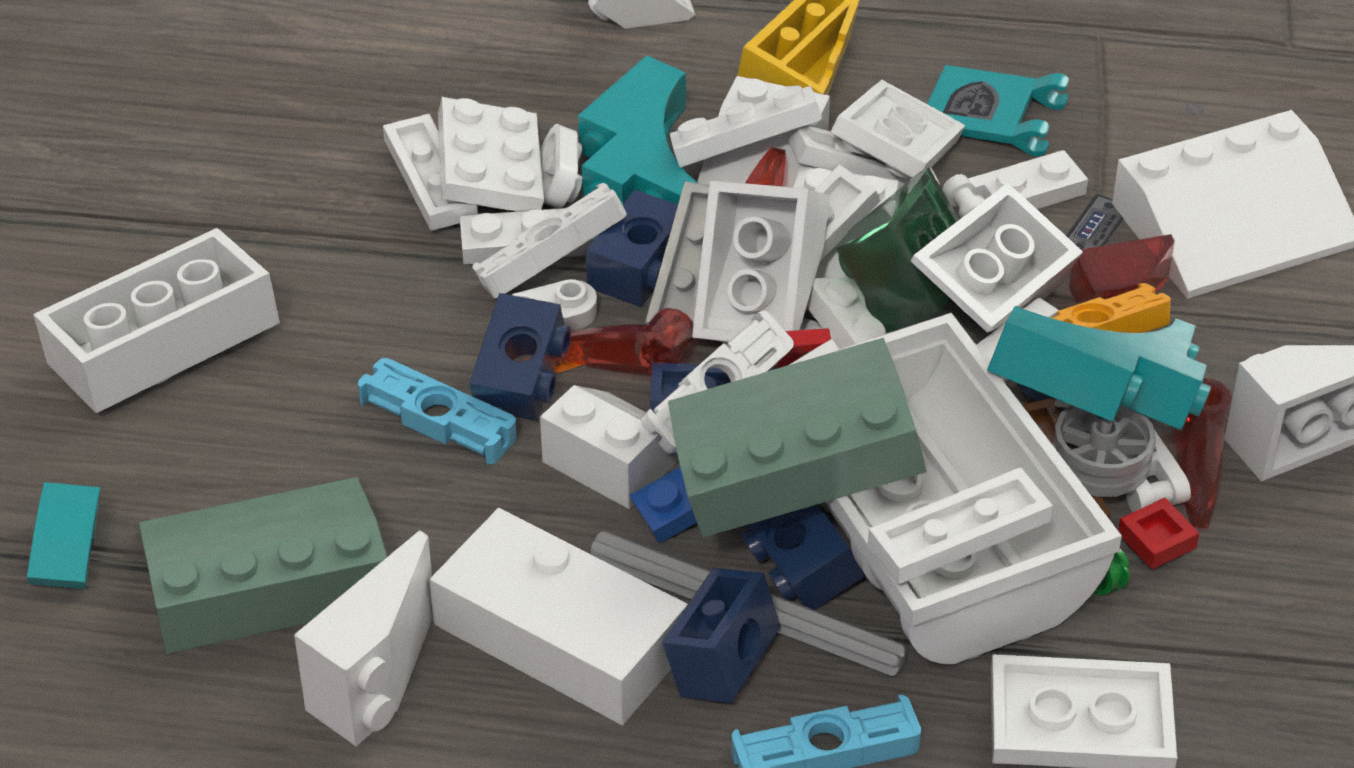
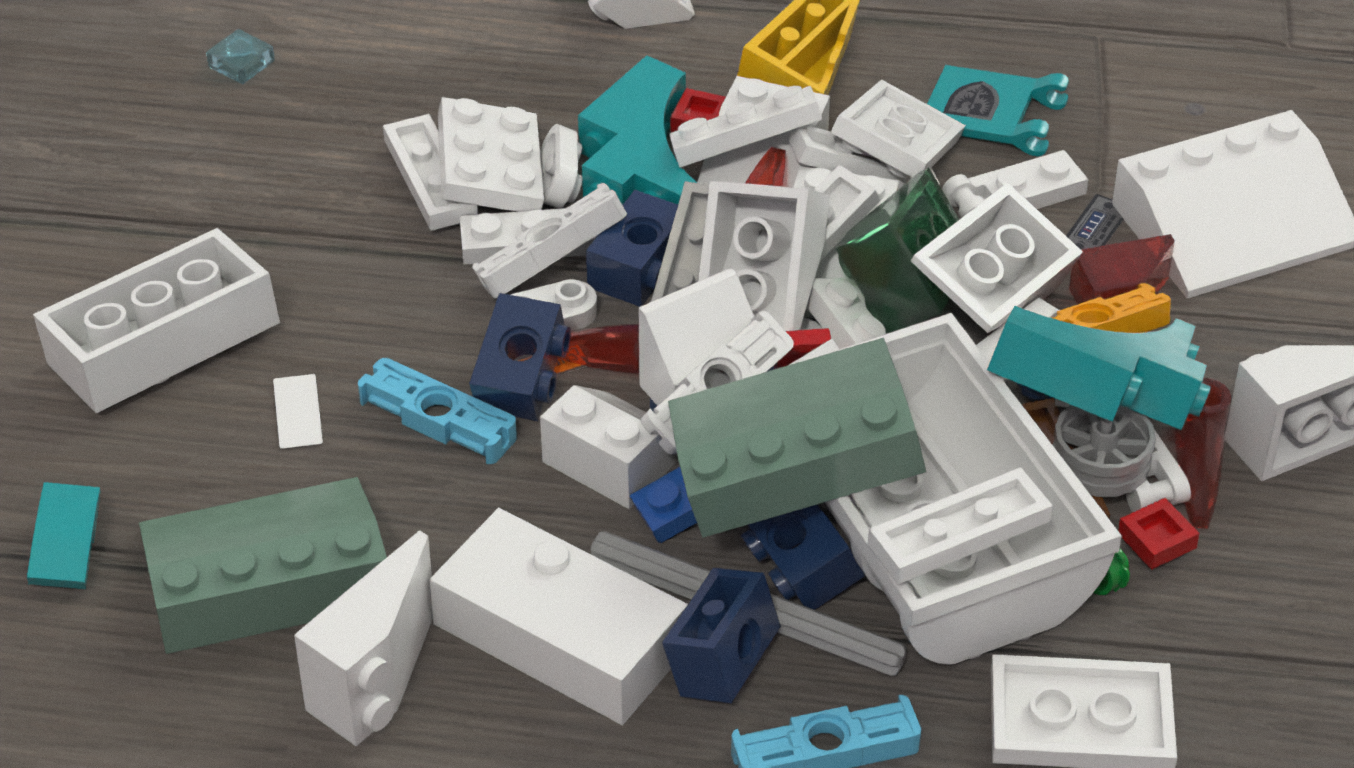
none -> clear light blue plate [206,29,275,84]
none -> white sticker [273,374,323,449]
none -> white slope [639,268,754,406]
none -> red plate [670,88,726,132]

